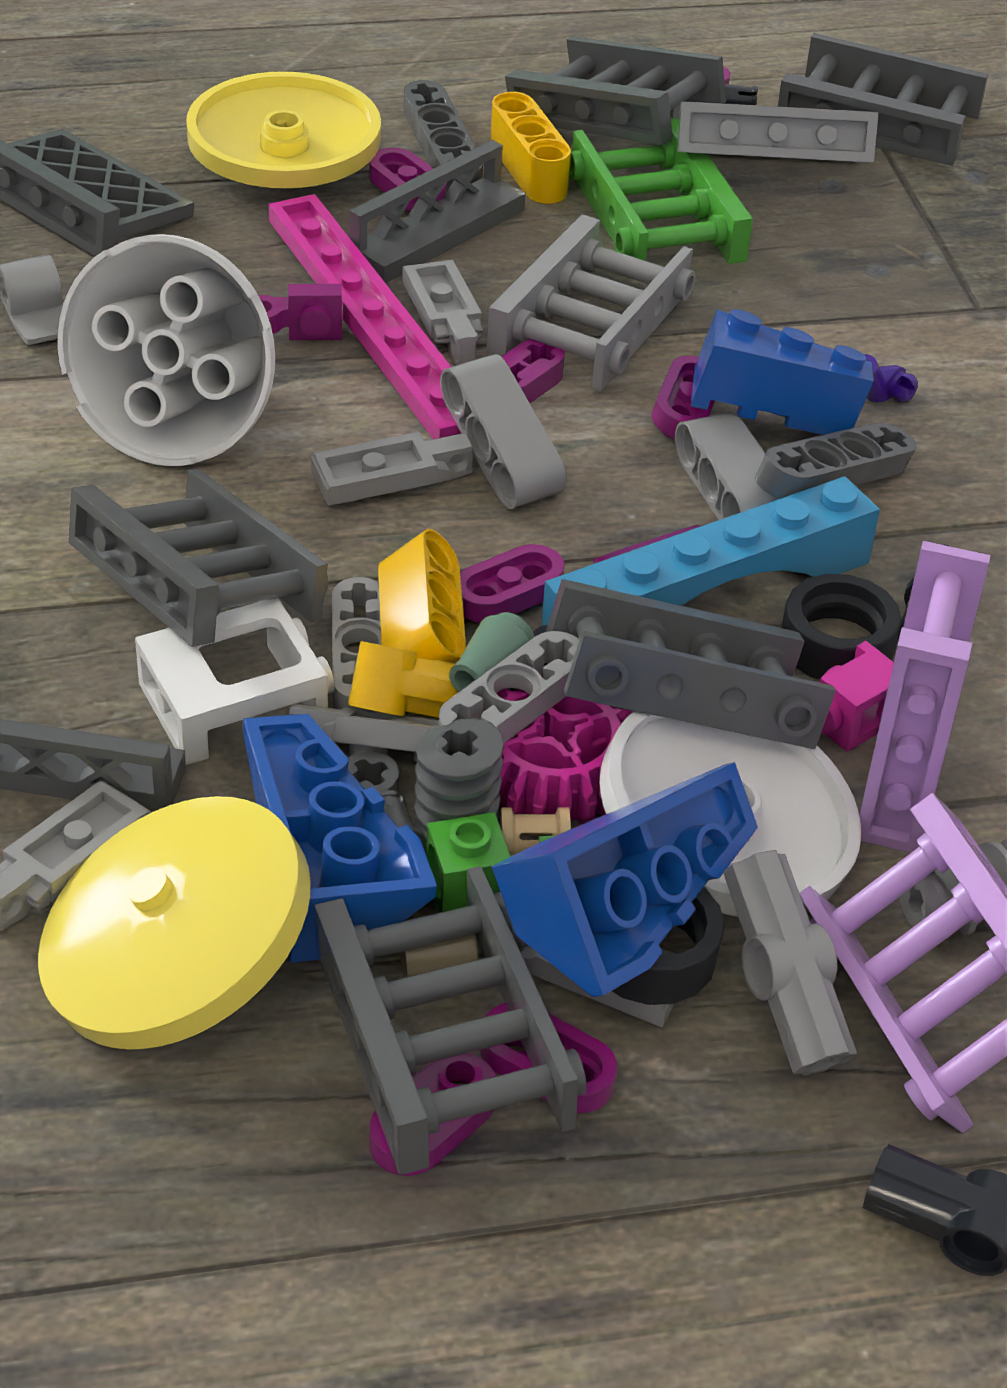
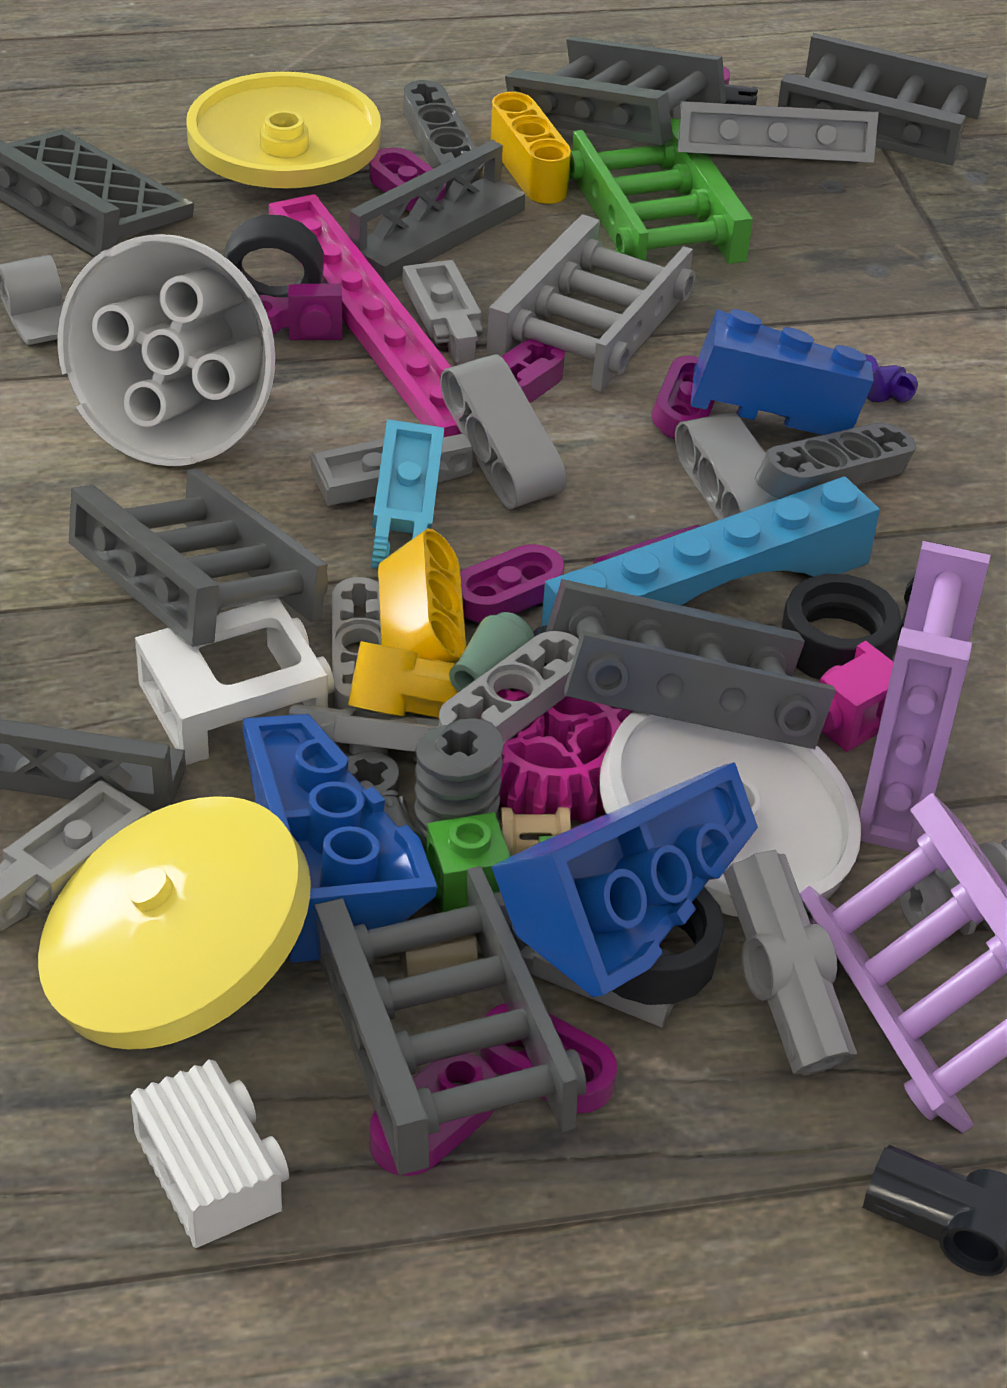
none -> white brick [131,1059,289,1248]
none -> black tyre [224,214,324,297]
none -> medium azure hinge [371,419,444,569]

